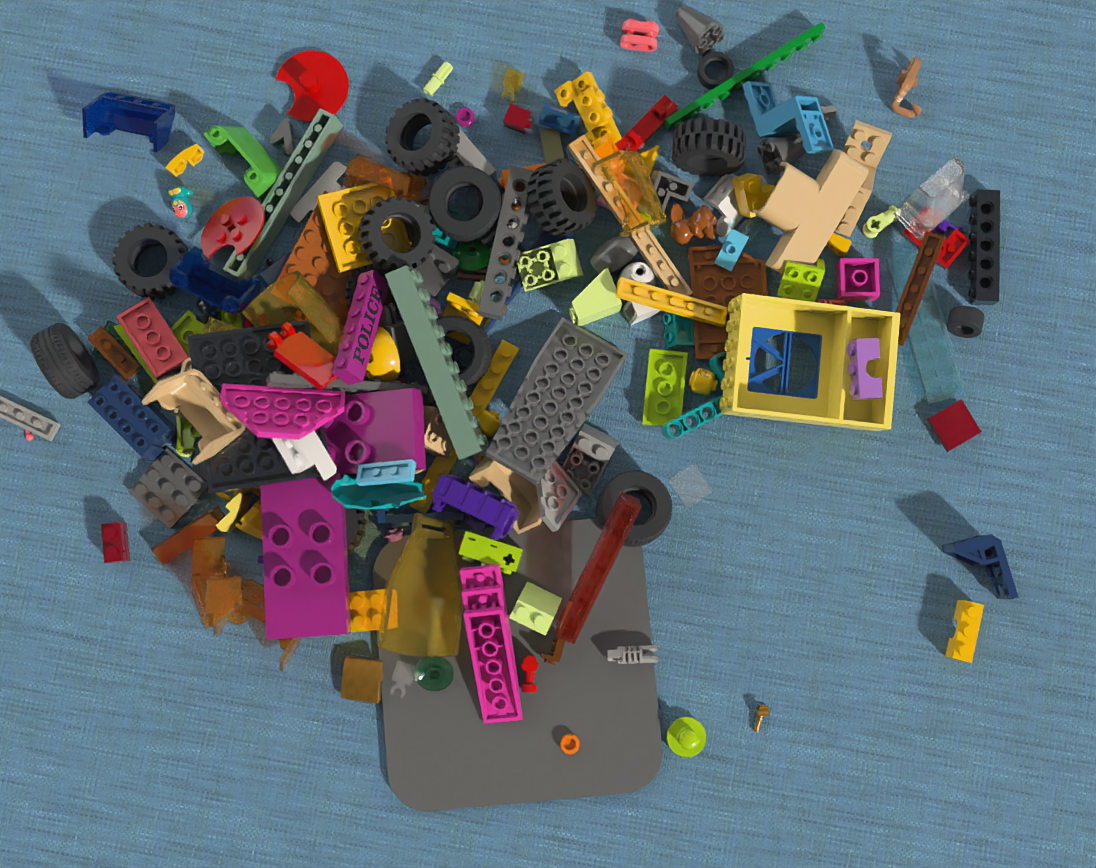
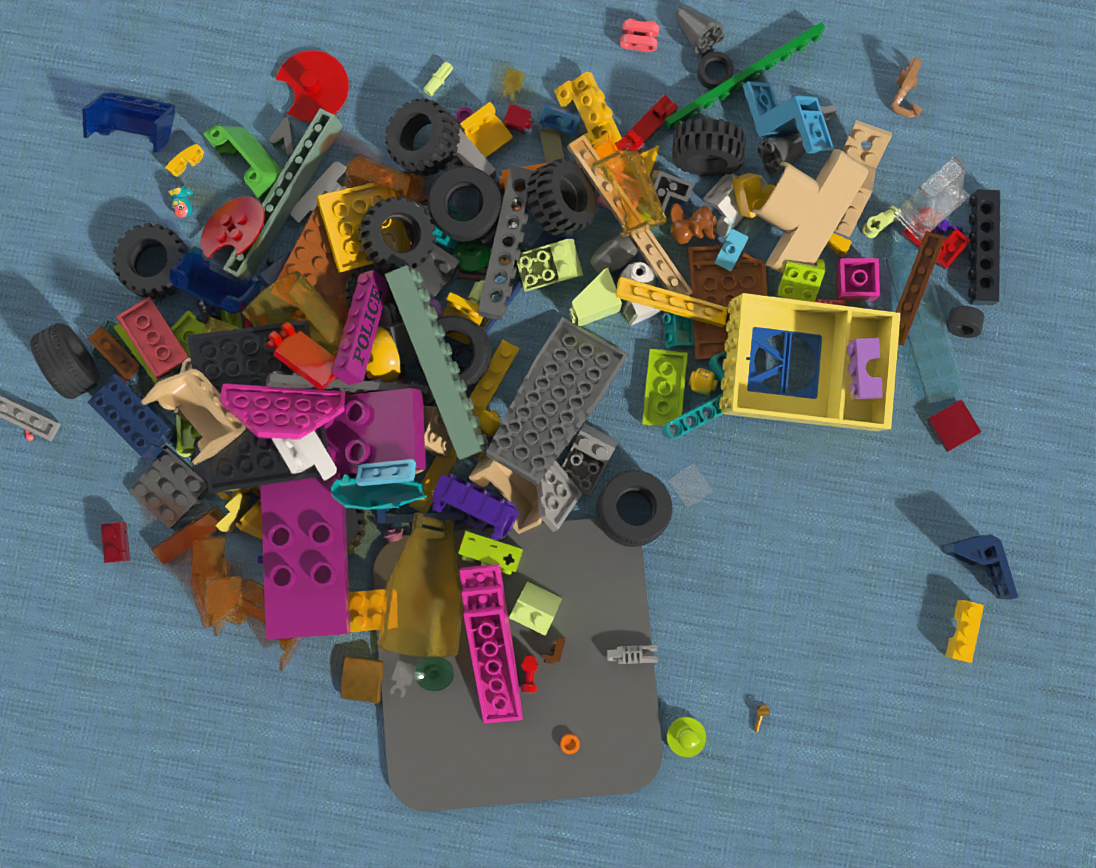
clear red brick [555,492,641,644] -> none
none -> yellow bracket [460,102,513,158]

